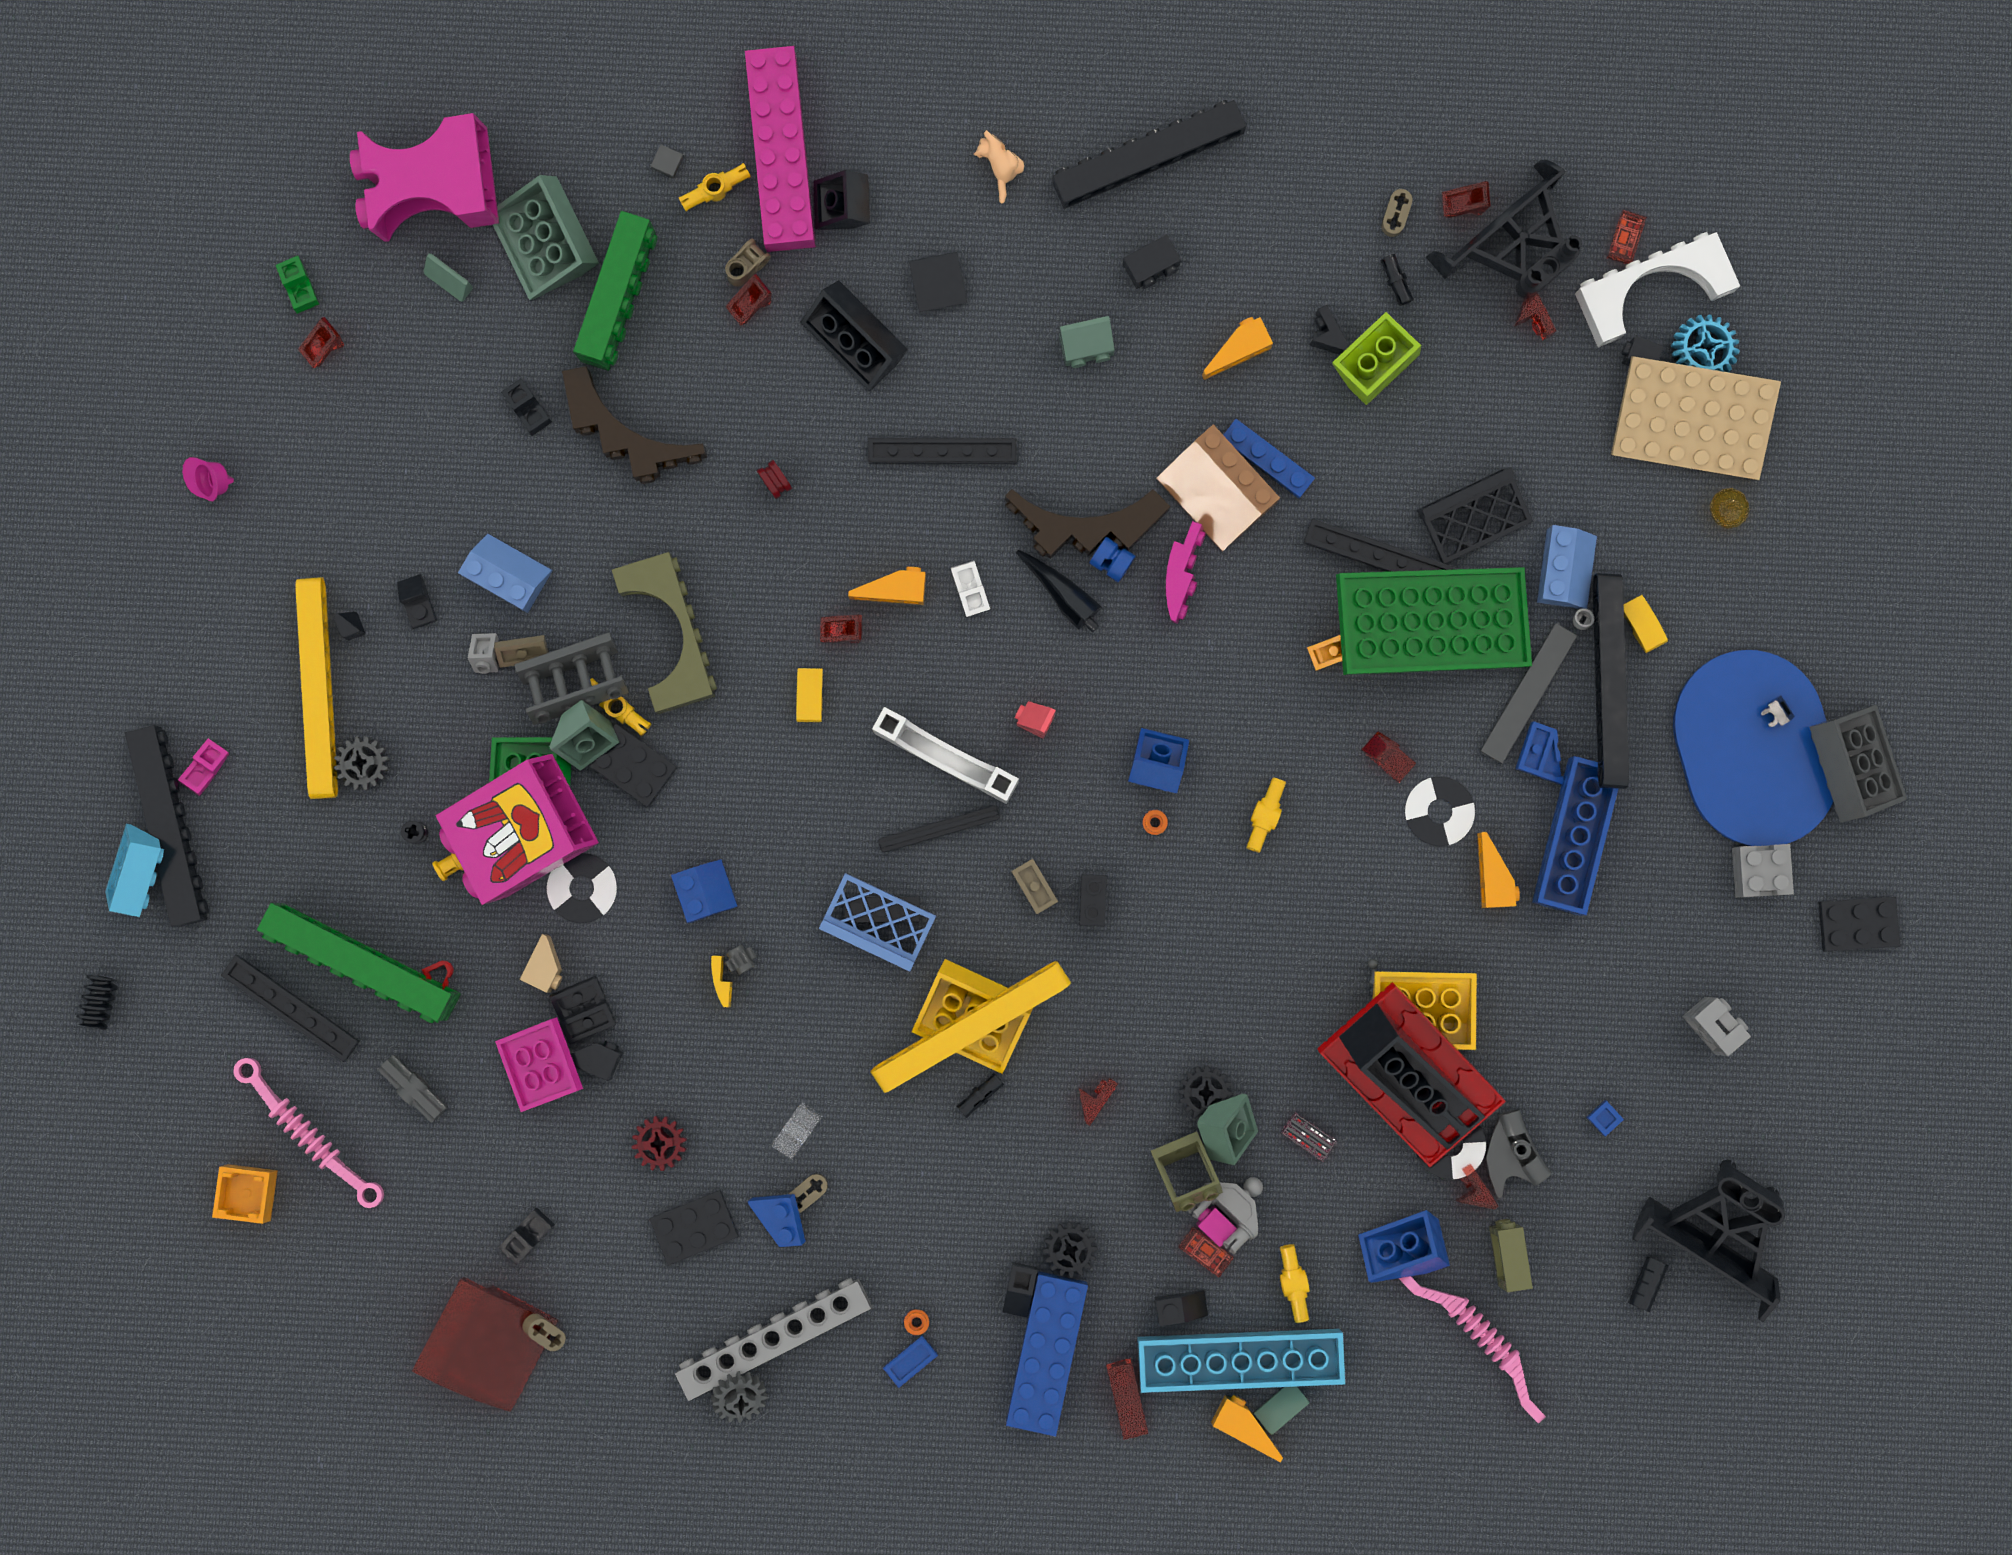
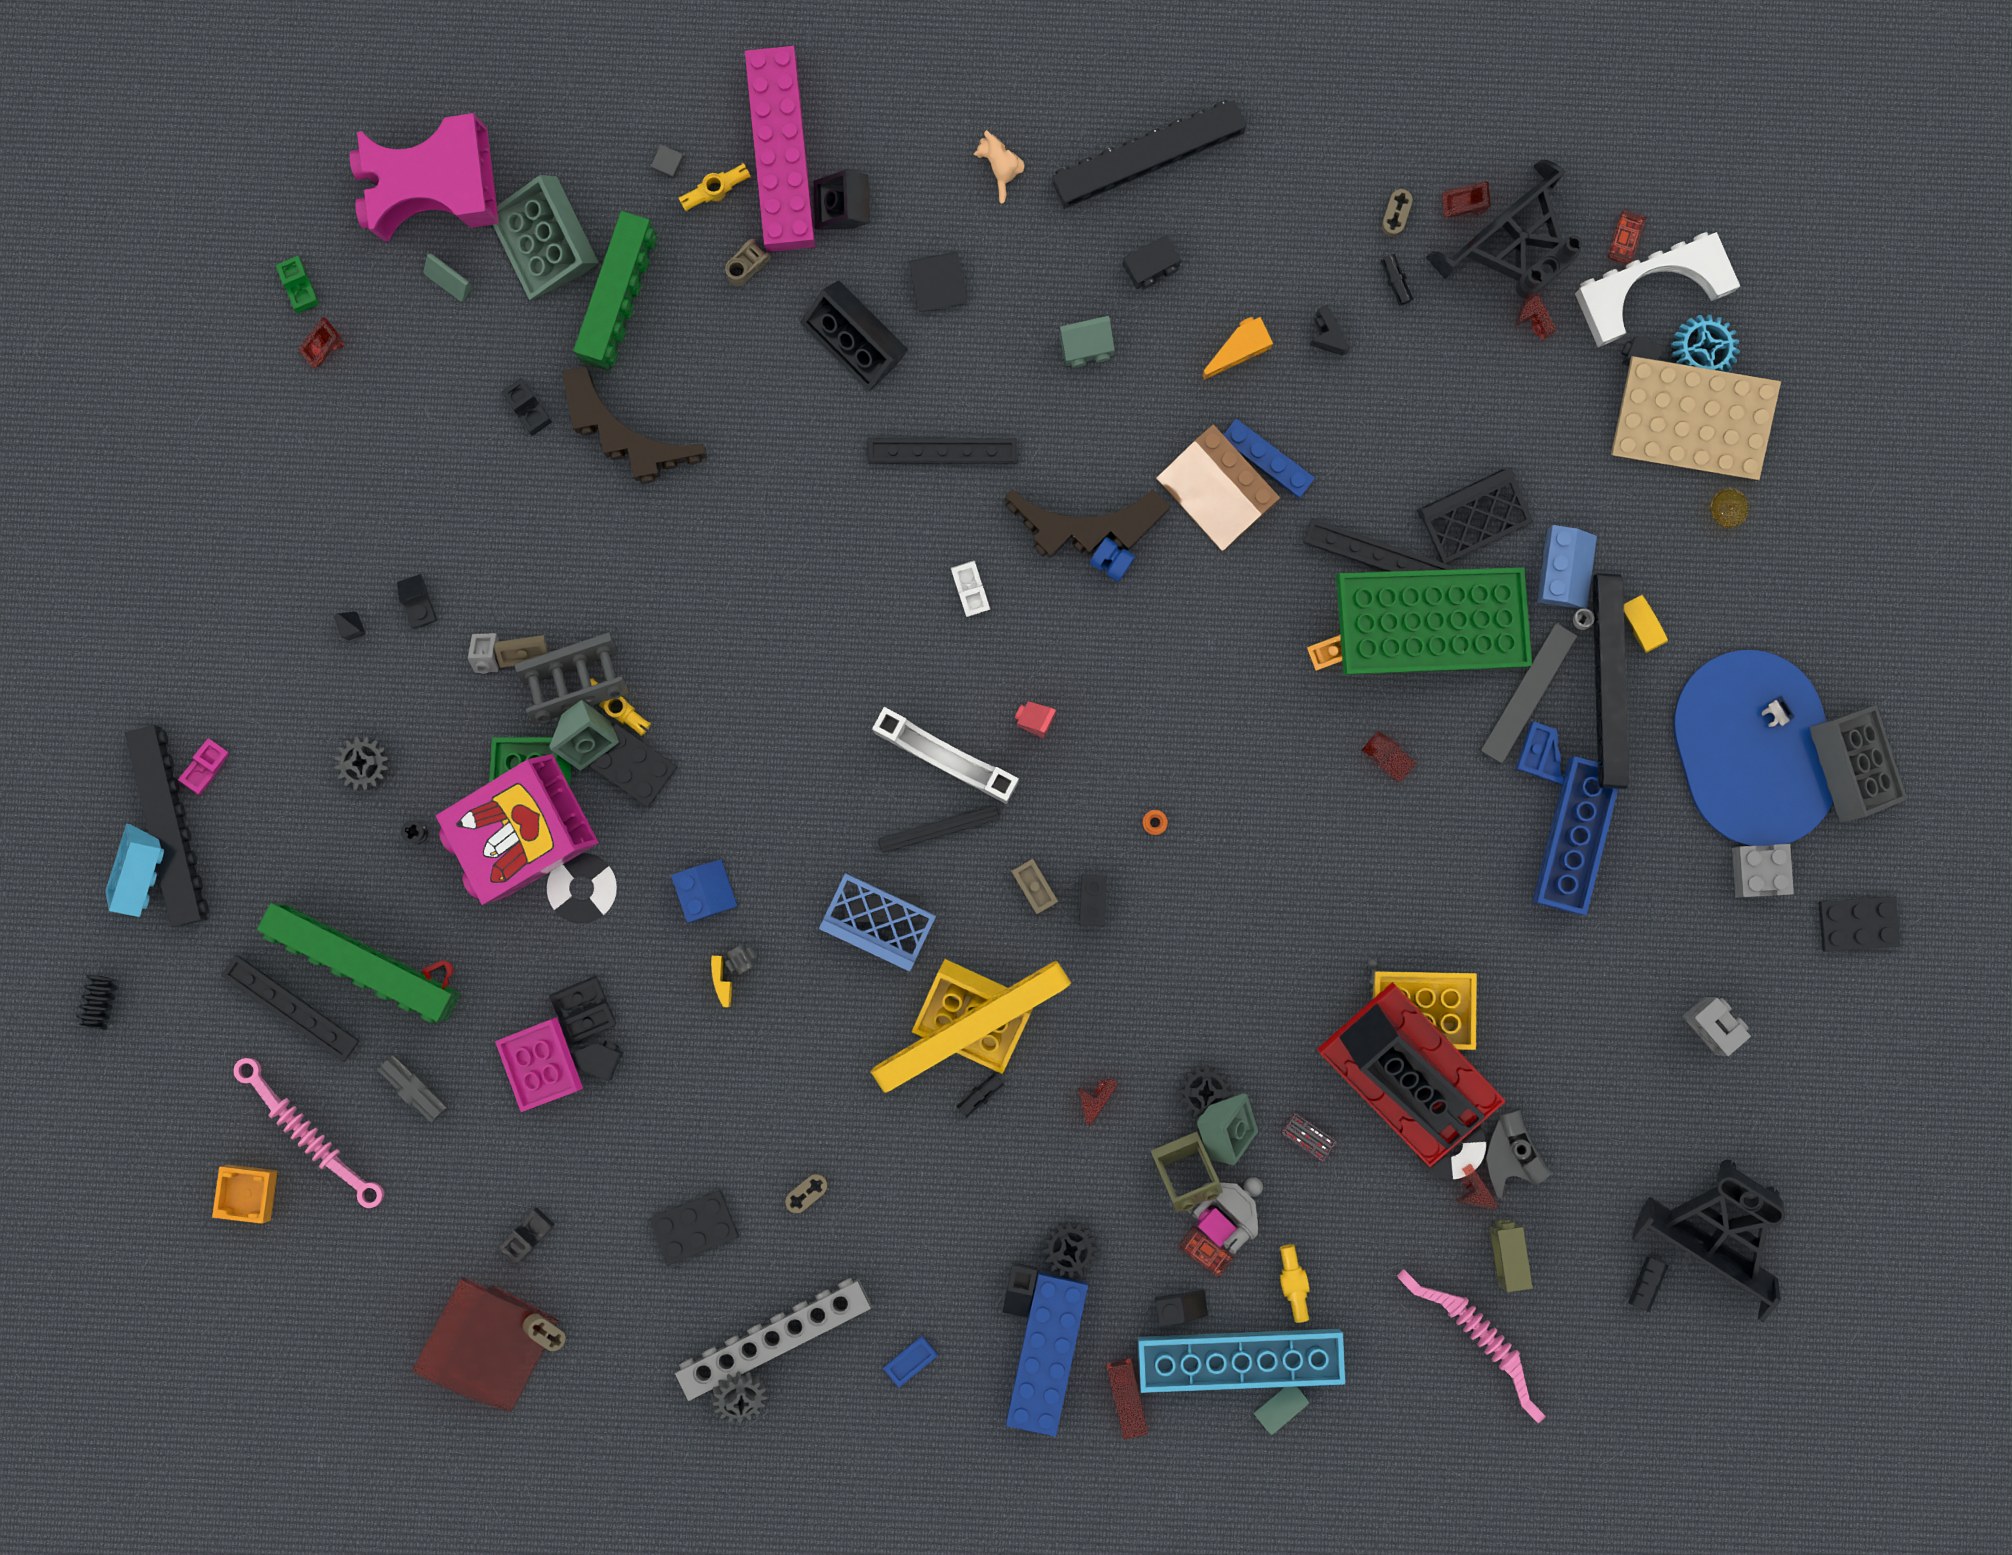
dark pink piece [182,457,234,501] -> none
yellow beam [296,577,338,799] -> none
yellow bush [432,853,463,881] -> none
medium blue slope [458,534,553,613] -> none
tan slope [520,934,562,993] -> none
olive arch [612,552,717,714] -> none
dark red gear [631,1116,687,1171] -> none
clear red slope [725,274,772,326] -> none
blue wing [748,1194,806,1247] -> none
dark red wheel [756,460,792,499] -> none
clear brick [771,1102,823,1160] -> none
yellow slope [796,668,823,722] -> none
clear red slope [820,614,862,644] -> none
light orange slope [848,567,926,605] -> none
orange plate [904,1309,929,1335] -> none
black piece [1016,550,1102,633] -> none
blue slope [1128,728,1189,793] -> none
dark pink slope [1166,521,1206,624] -> none
light orange slope [1211,1395,1283,1463] -> none
yellow pin [1246,778,1286,853] -> none
lime slope [1332,312,1421,405] -> none
blue slope [1358,1210,1450,1283] -> none
sticker [1405,777,1475,846] -> none
light orange slope [1477,832,1520,908] -> none
blue plate [1586,1100,1624,1137] -> none

